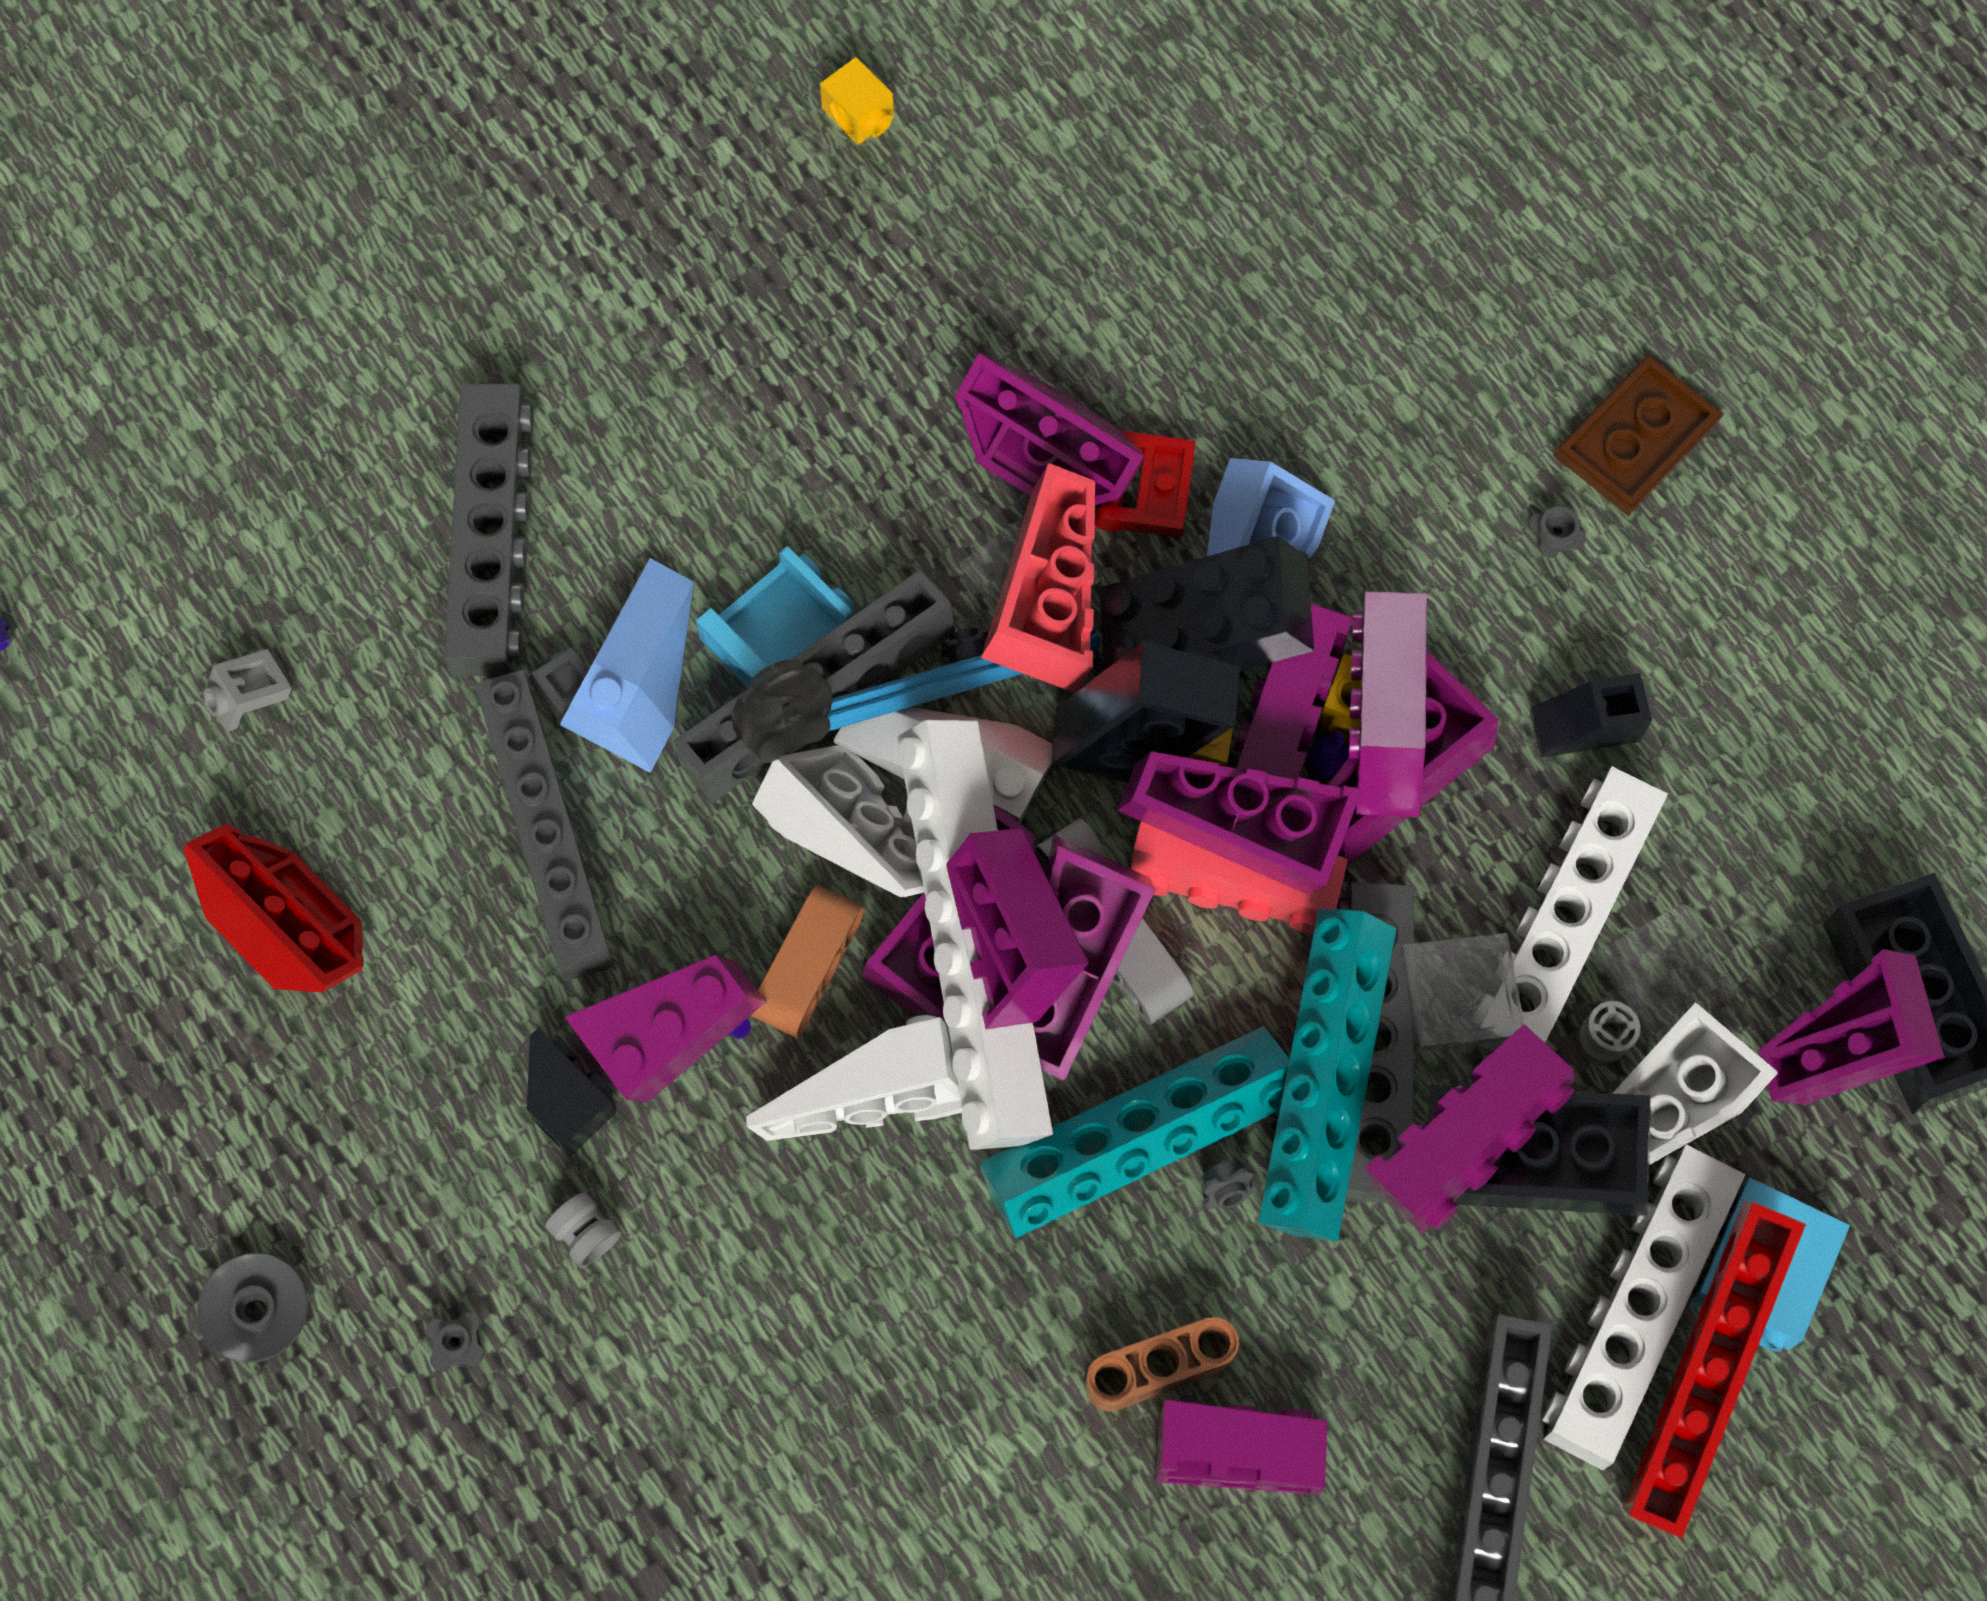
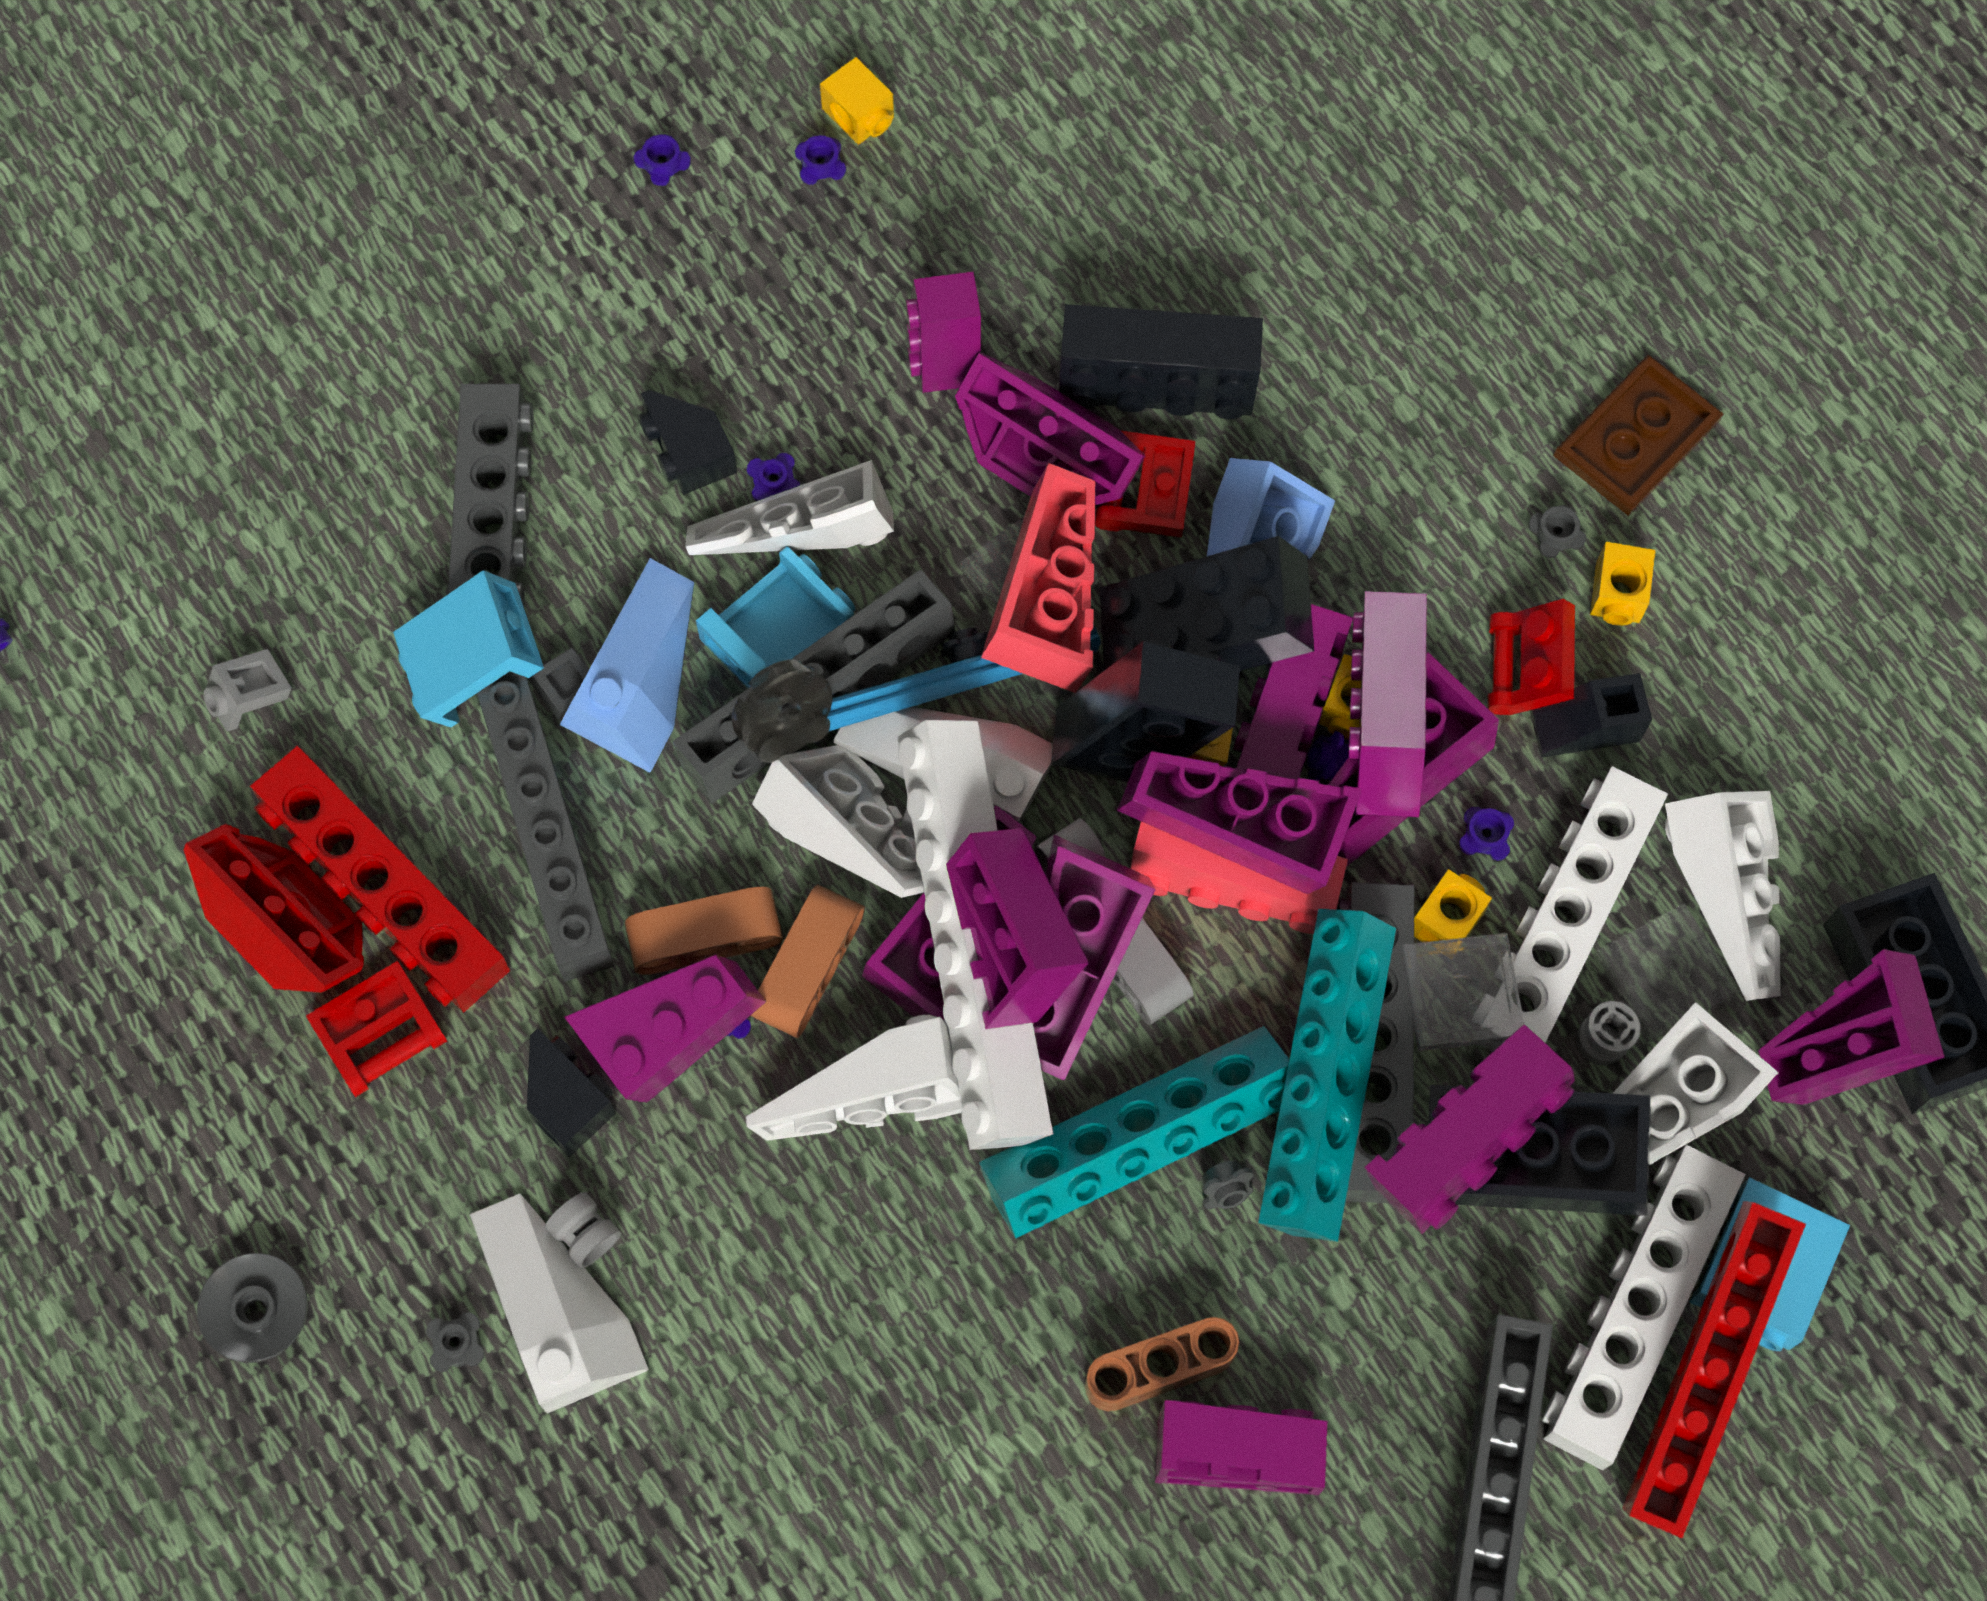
none -> red brick [250,746,510,1013]
none -> red plate [306,960,448,1097]
none -> medium azure panel [393,570,544,728]
none -> white wedge [470,1194,649,1414]
none -> nougat beam [625,887,783,975]
none -> dark purple plate [634,134,691,186]
none -> black slope [637,390,737,495]
none -> white wedge [685,460,894,555]
none -> dark purple plate [747,453,800,501]
none -> dark purple plate [795,136,846,185]
none -> magenta wedge [906,271,981,393]
none -> black brick [1059,304,1263,419]
none -> yellow brick [1414,869,1492,961]
none -> dark purple plate [1459,807,1514,861]
none -> red plate [1487,599,1575,715]
none -> yellow brick [1590,542,1655,626]
none -> white wedge [1665,791,1781,1001]

